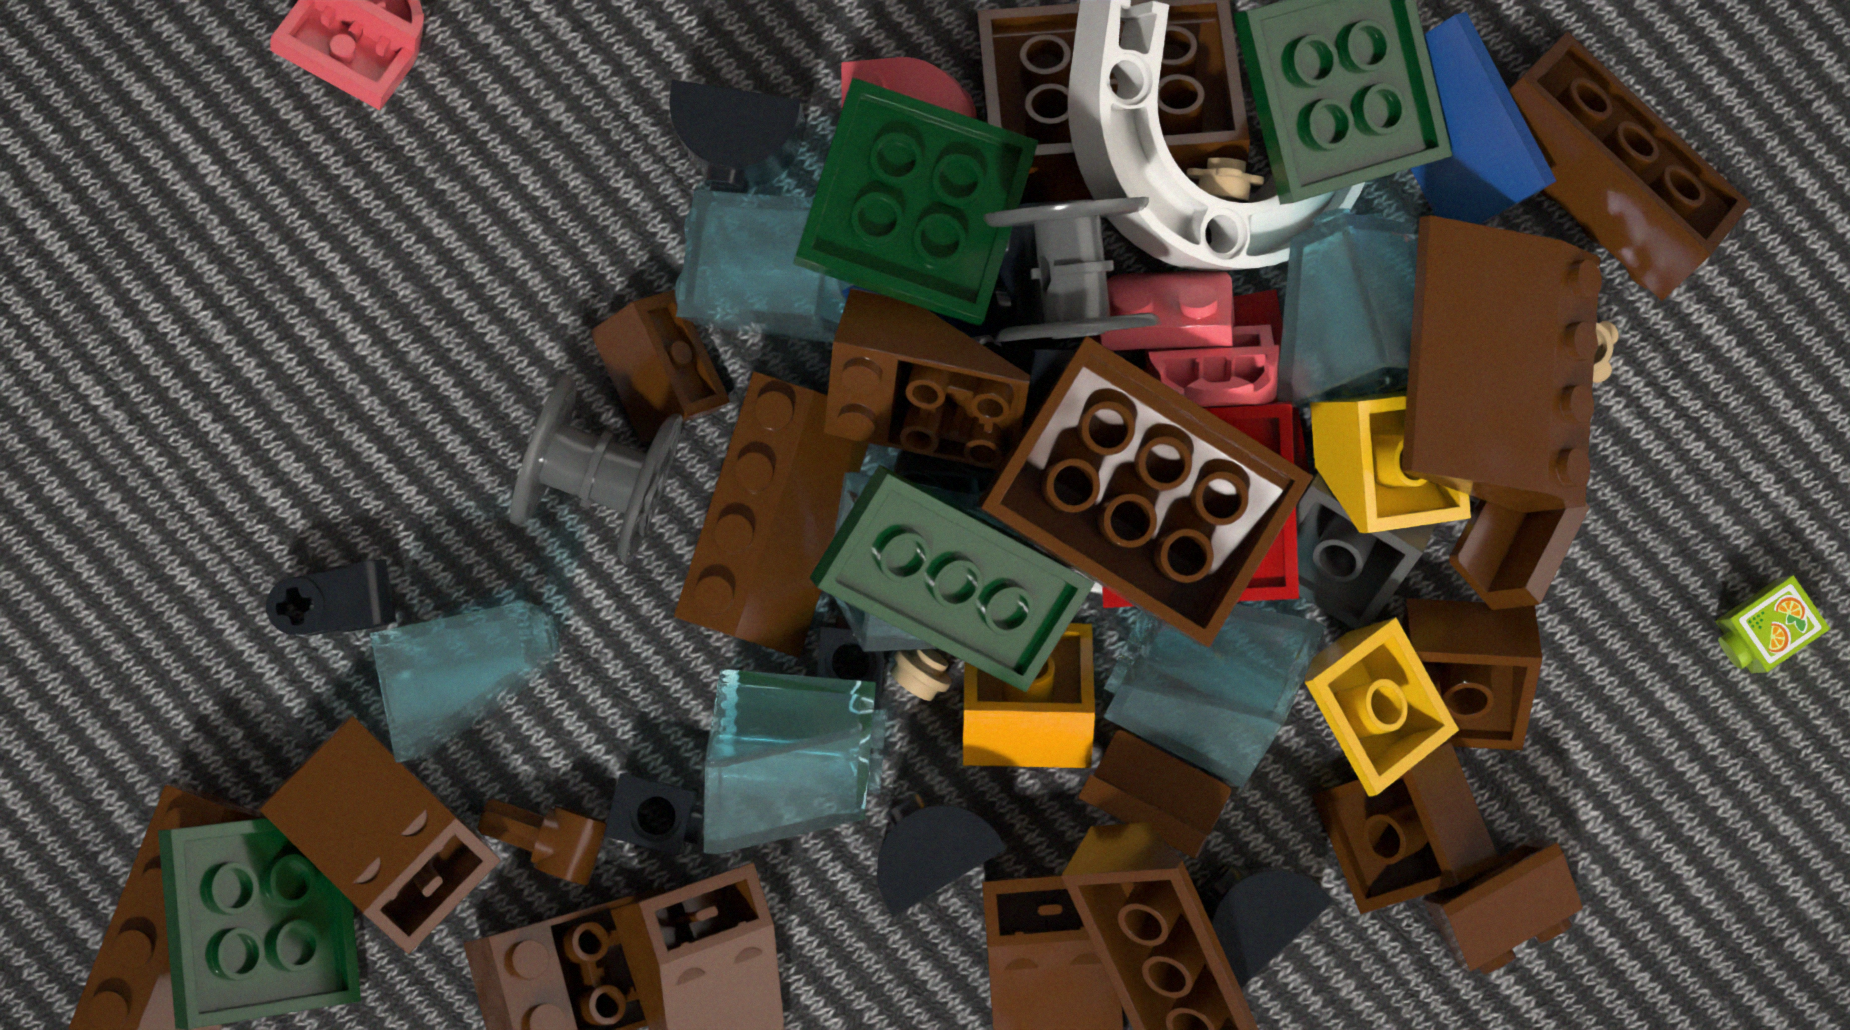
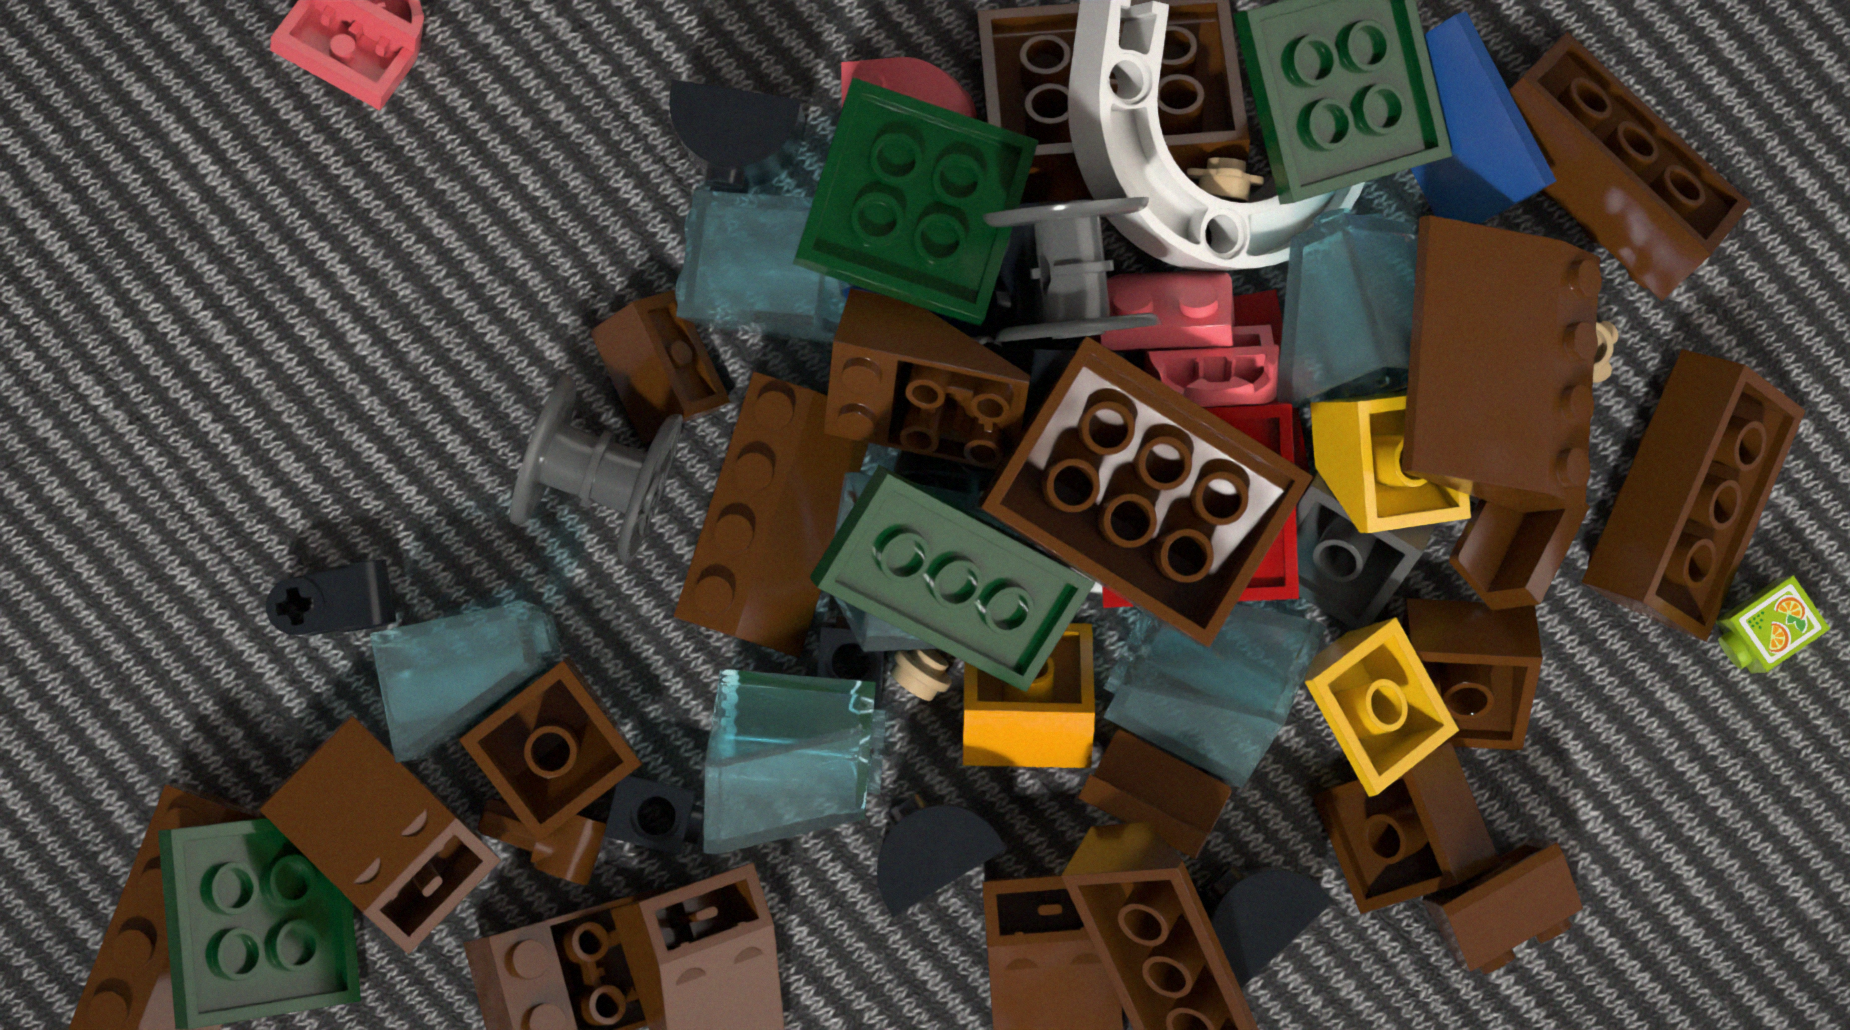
none -> reddish brown slope [459,656,642,843]
none -> reddish brown slope [1582,349,1806,642]

